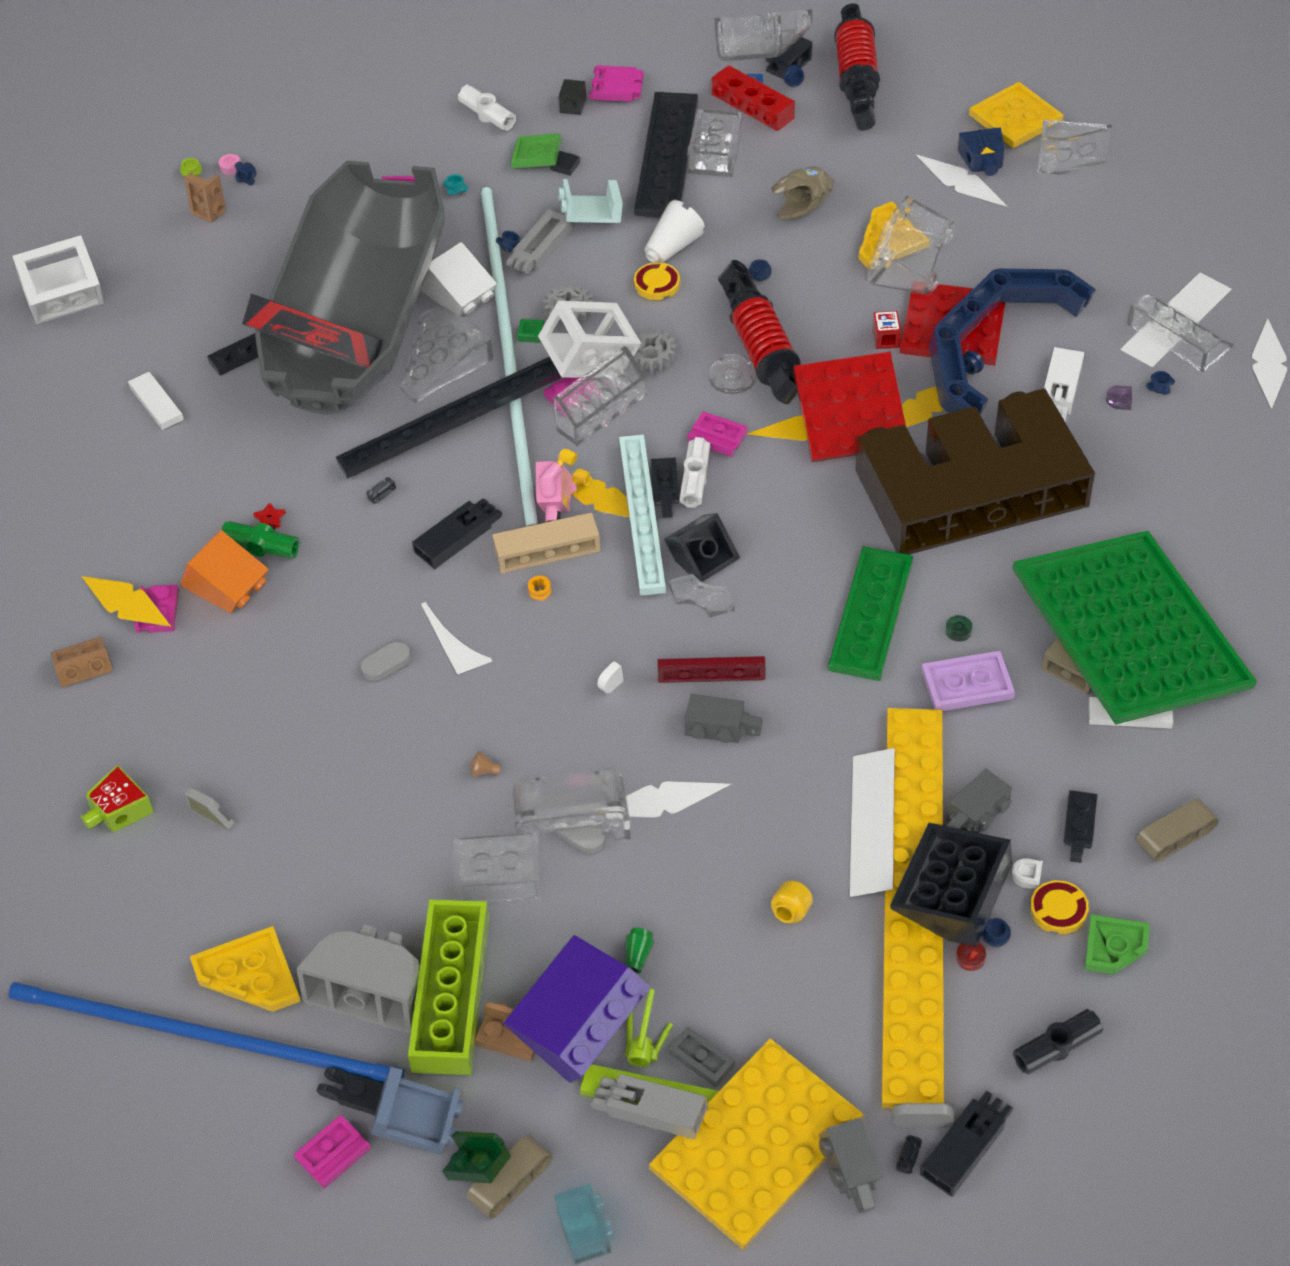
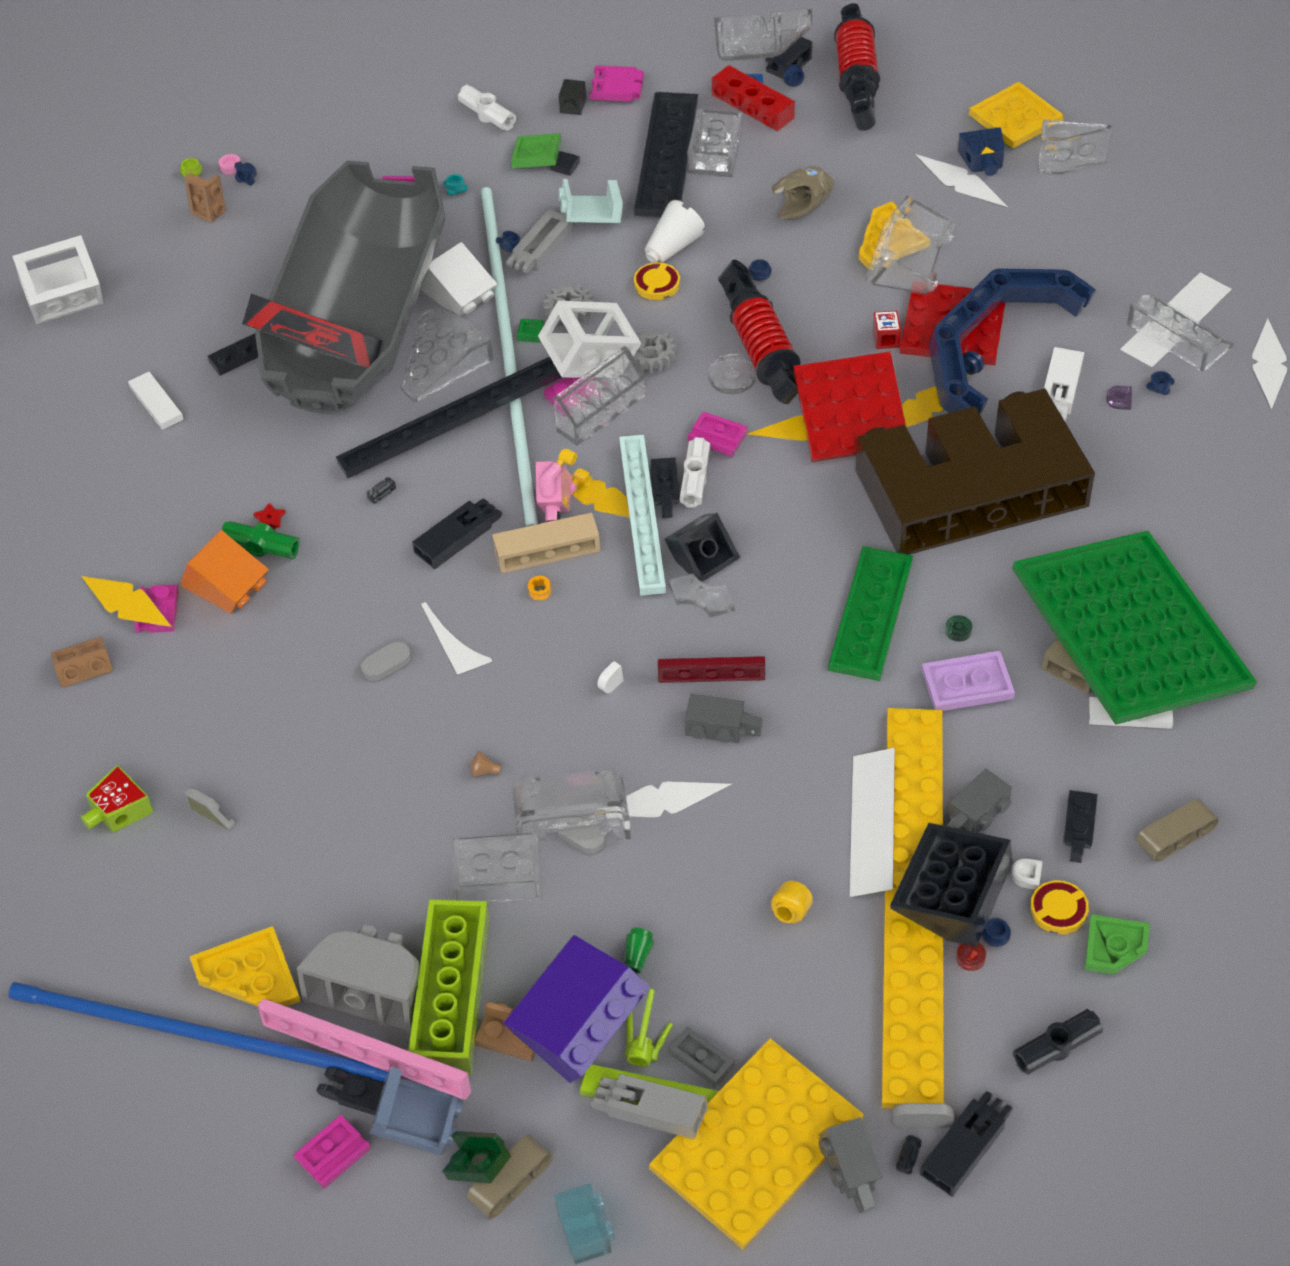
none -> bright pink tile [258,998,471,1100]

